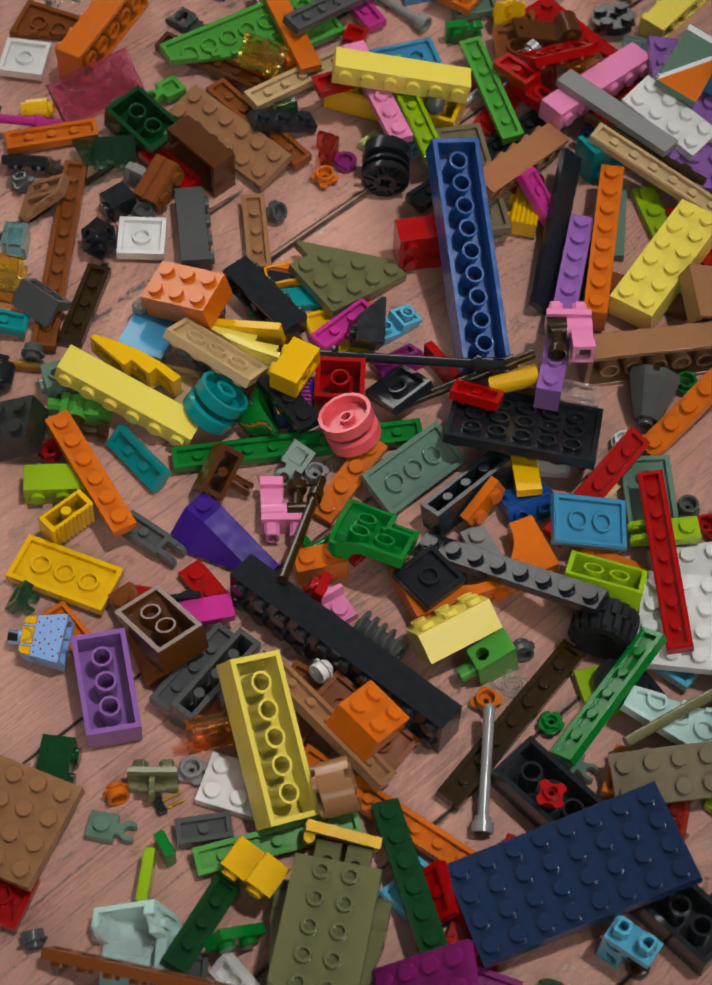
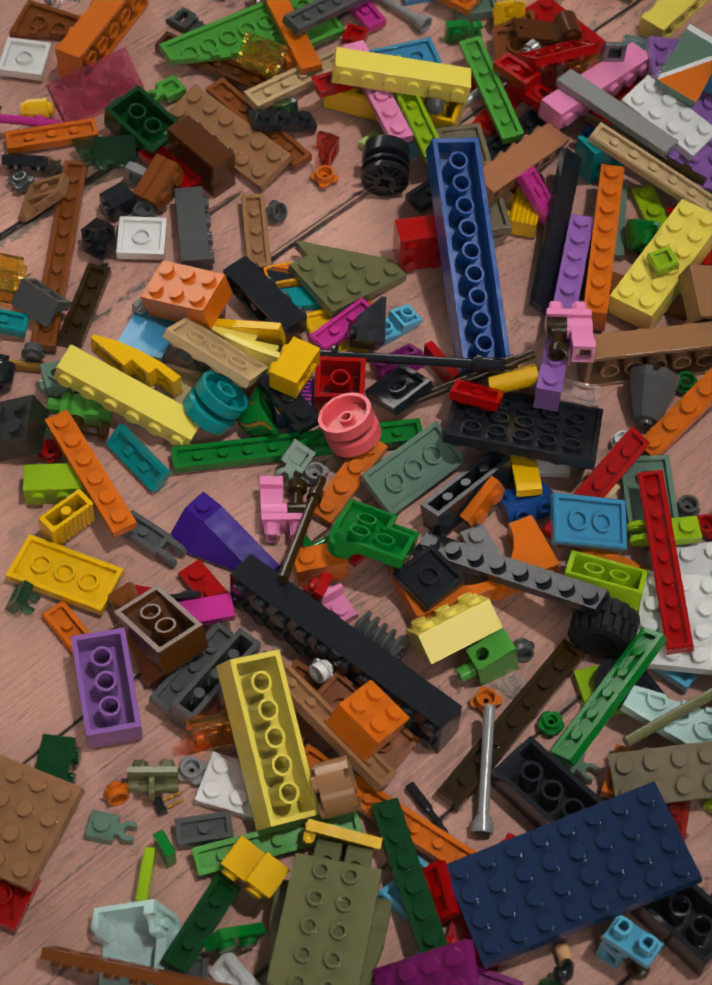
clear light blue brick [0,221,31,260] -> none
light blue torso [7,614,75,671] -> none
dark grey plate [19,928,48,951] -> none
reddish brown brick [191,443,254,501] -> none
magenta tile [334,151,357,174] -> none
red plate [536,779,567,809] -> none
black plate [592,2,636,36] -> none
none -> black piece [405,782,448,833]
none -> black arm [553,943,575,982]
none -> flat silver slope [600,42,628,61]
none -> green hat [625,219,661,254]
none -> lime tile [647,246,679,276]

